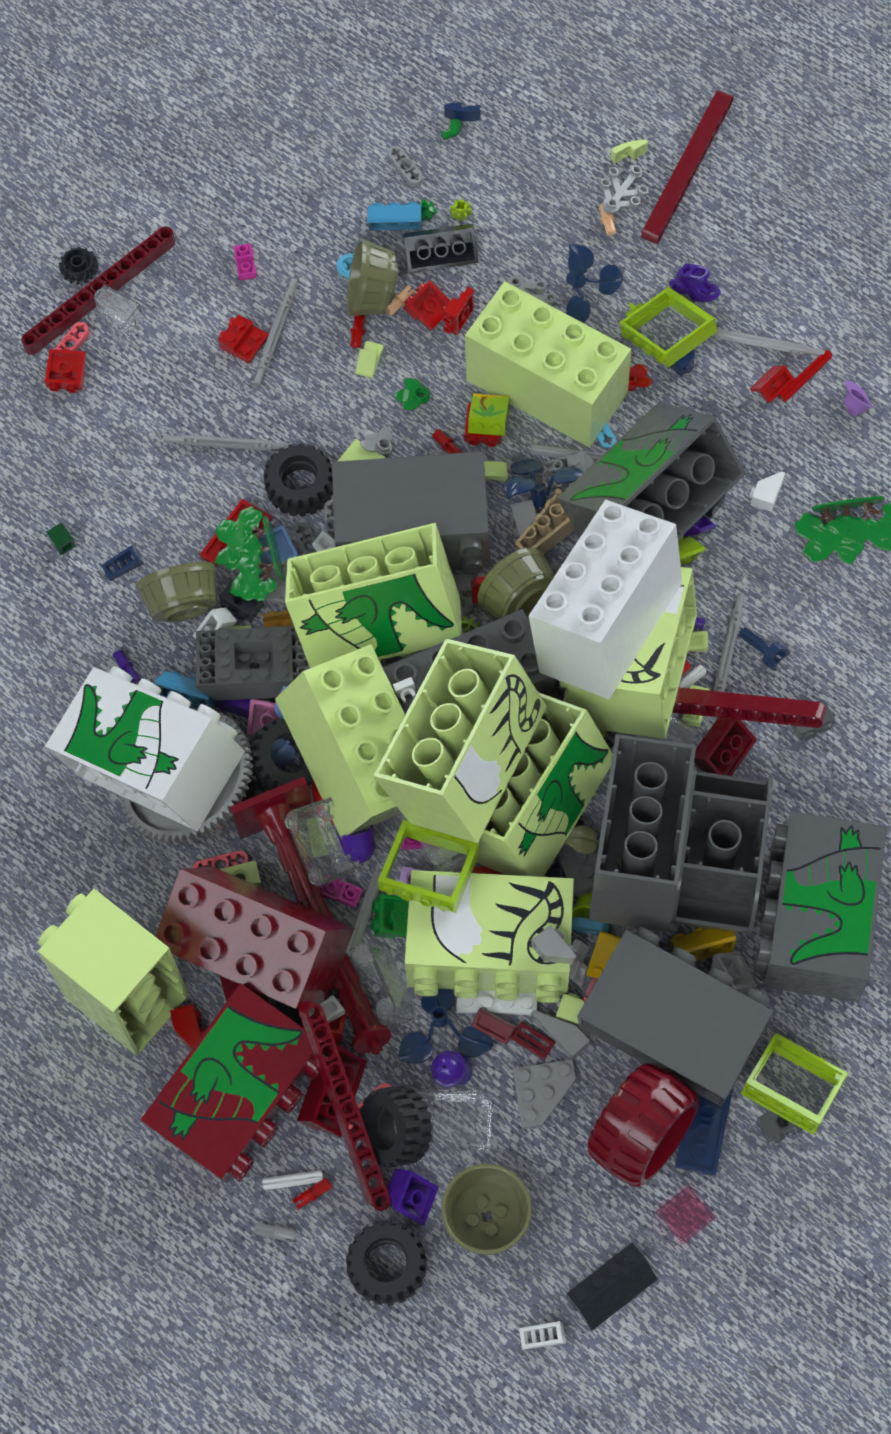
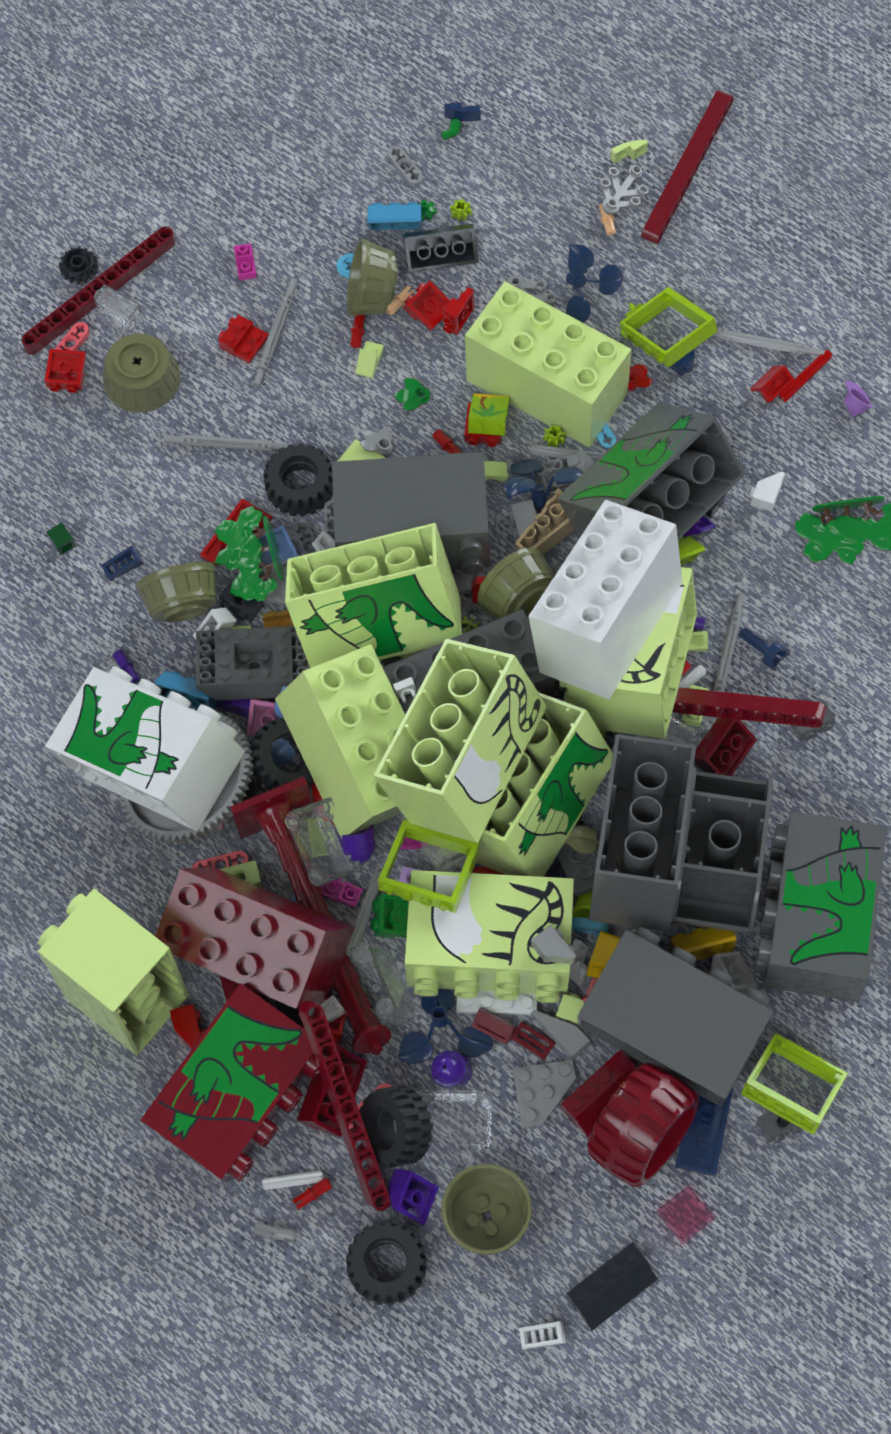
dark purple piece [669,263,721,302] -> none
none -> olive piece [103,334,180,413]
none -> lime gear [543,424,566,447]
none -> dark red slope [561,1050,637,1139]

